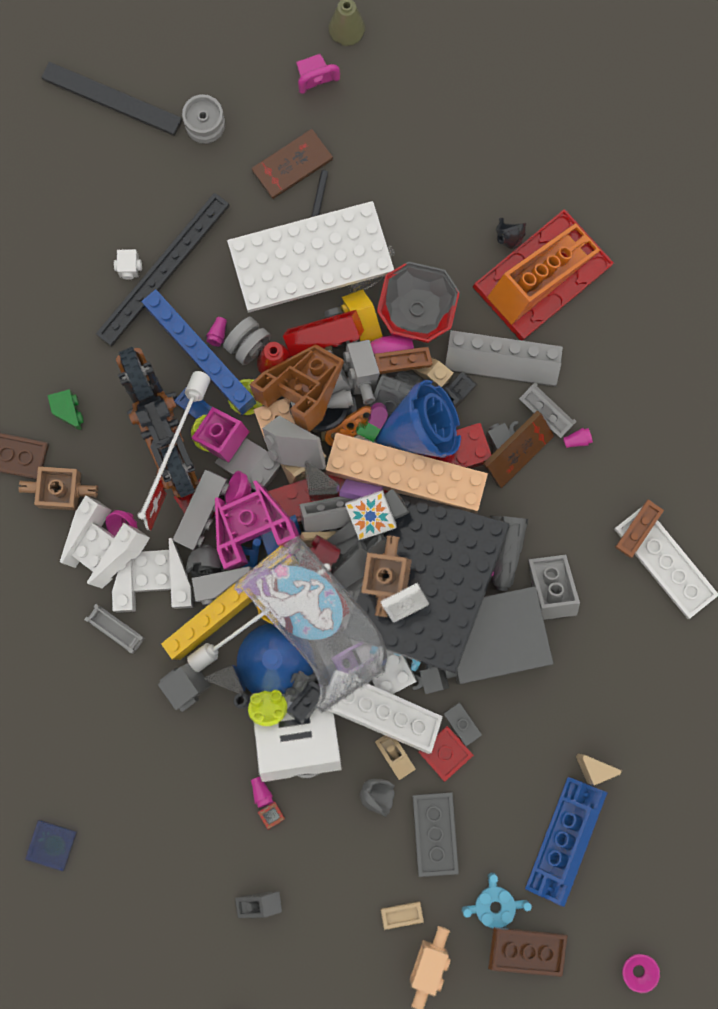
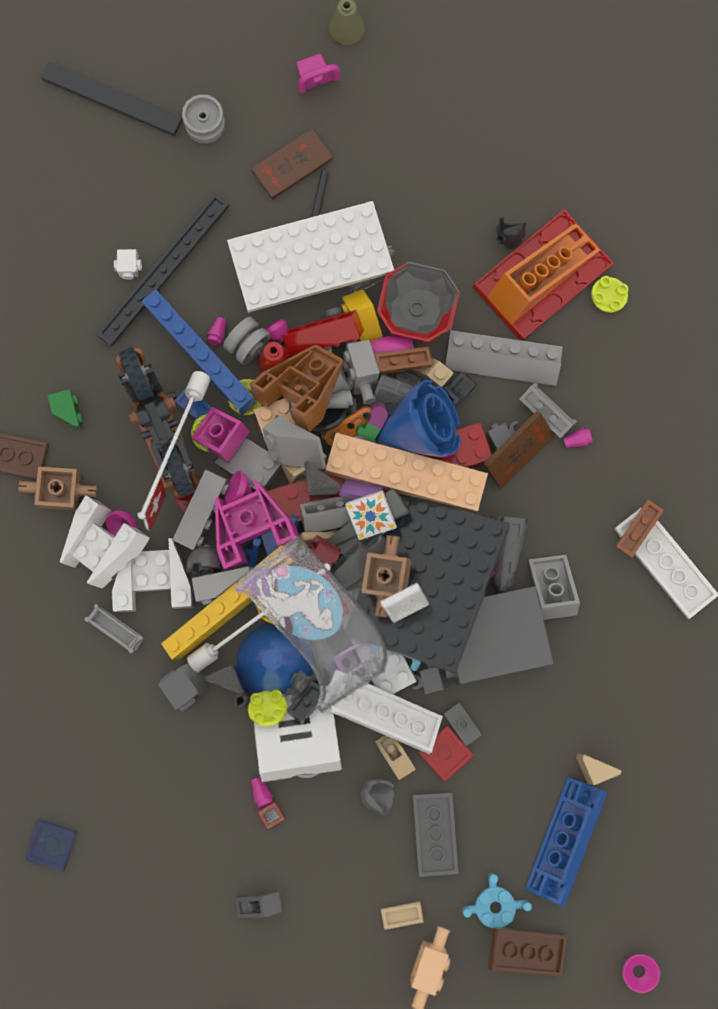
none -> dark pink cone [265,319,288,343]
none -> neon yellow dish [591,276,628,313]

